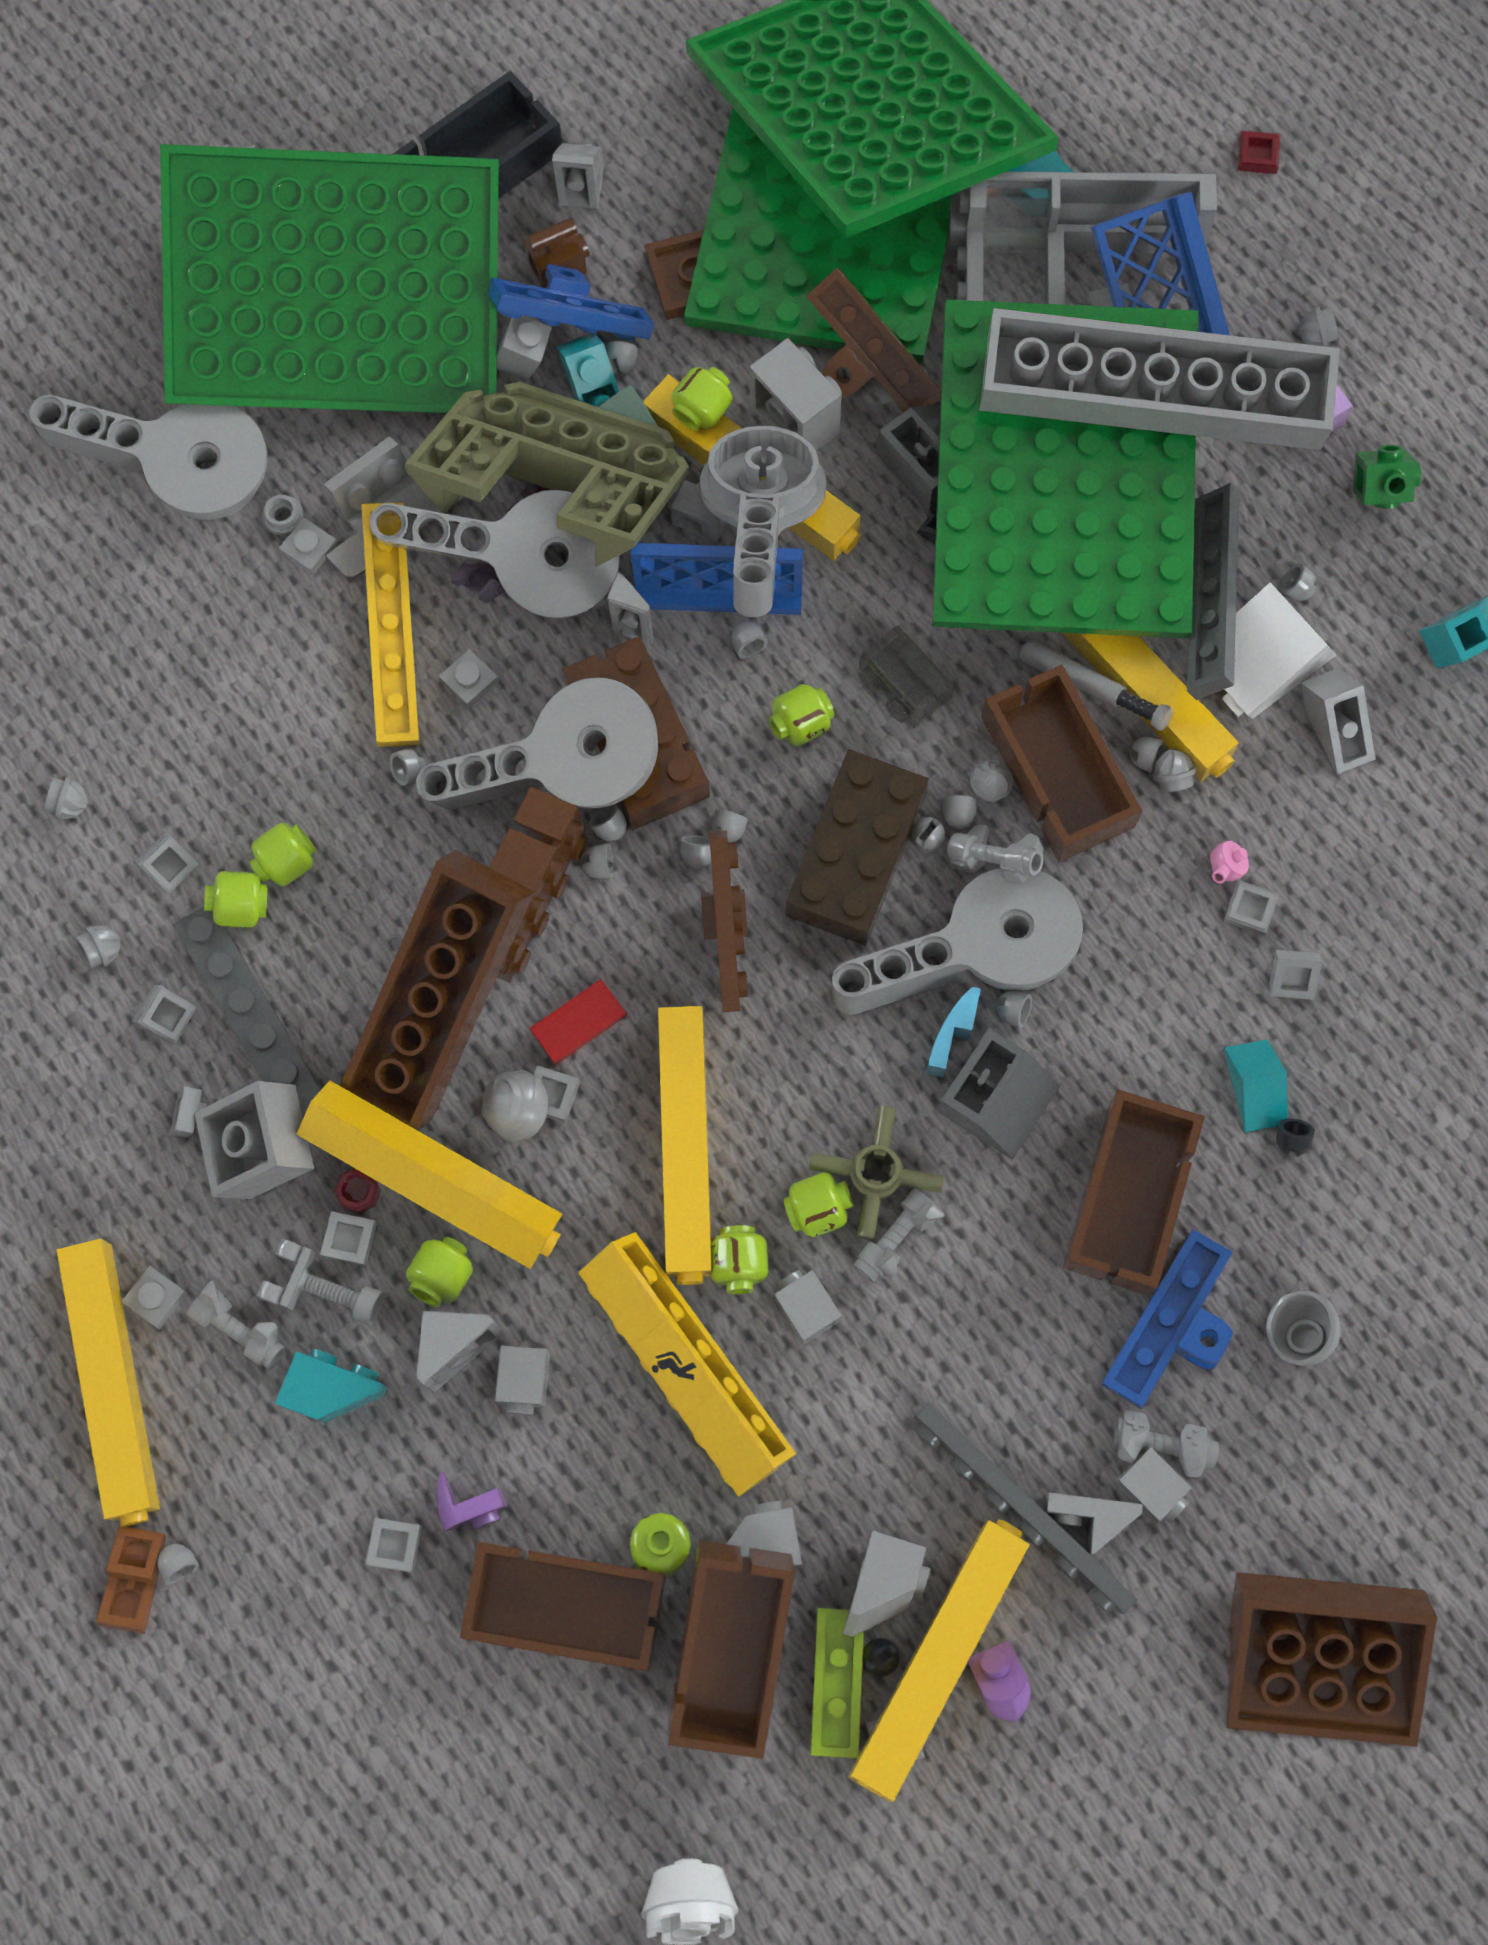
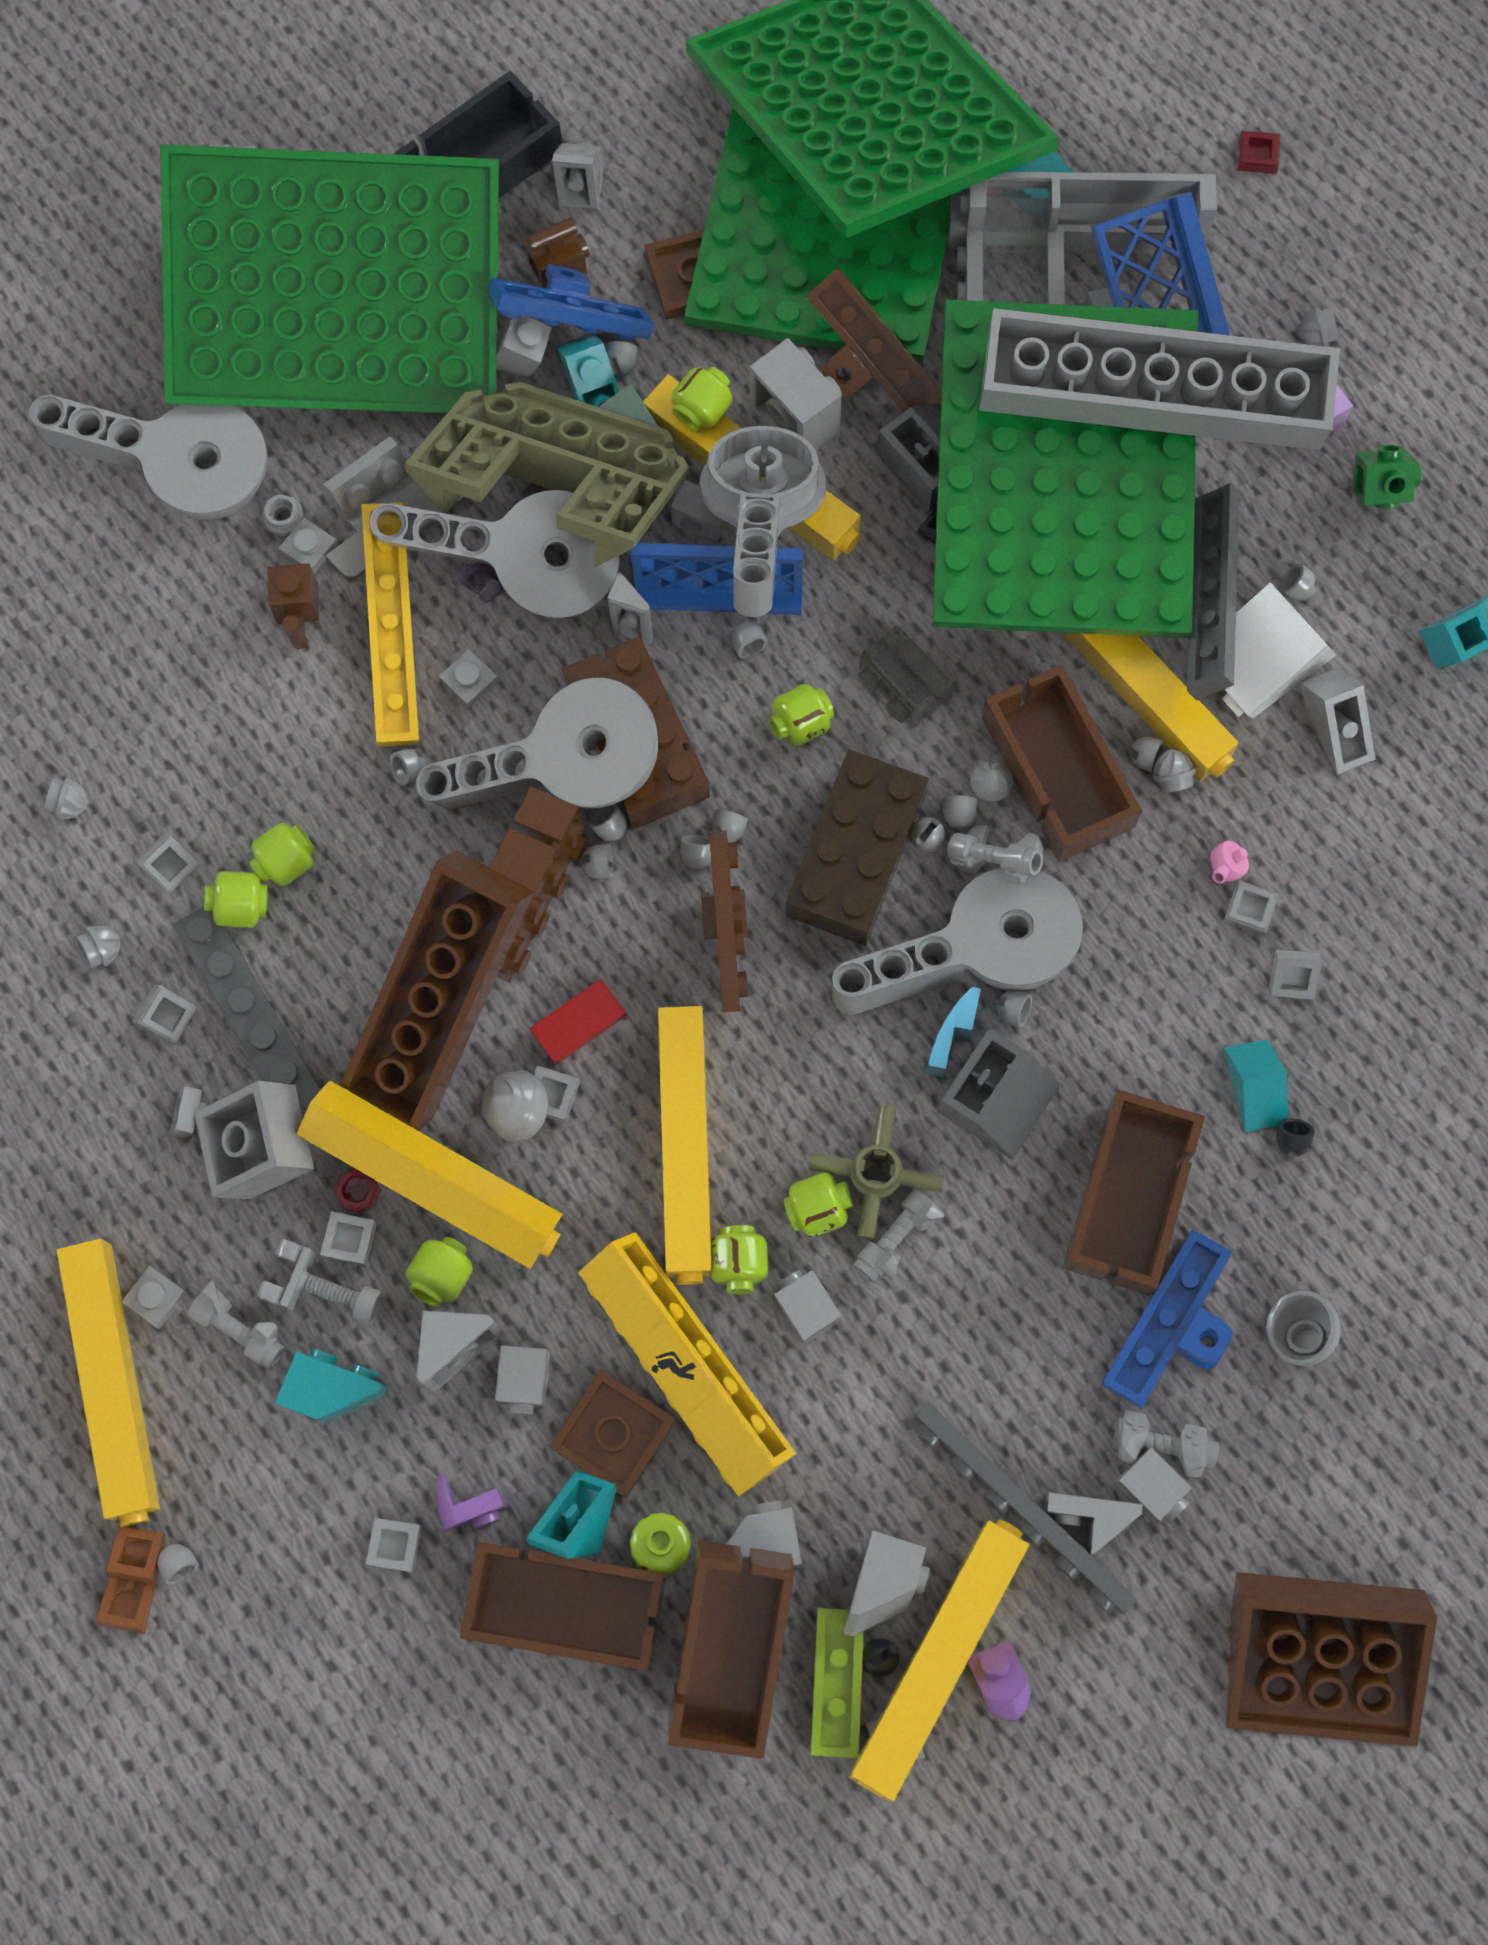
white cone [641,1859,739,1945] -> none
light grey piece [1019,640,1173,730] -> none
none -> reddish brown brick [267,563,319,649]
none -> teal slope [527,1470,617,1559]
none -> reddish brown plate [549,1369,677,1499]

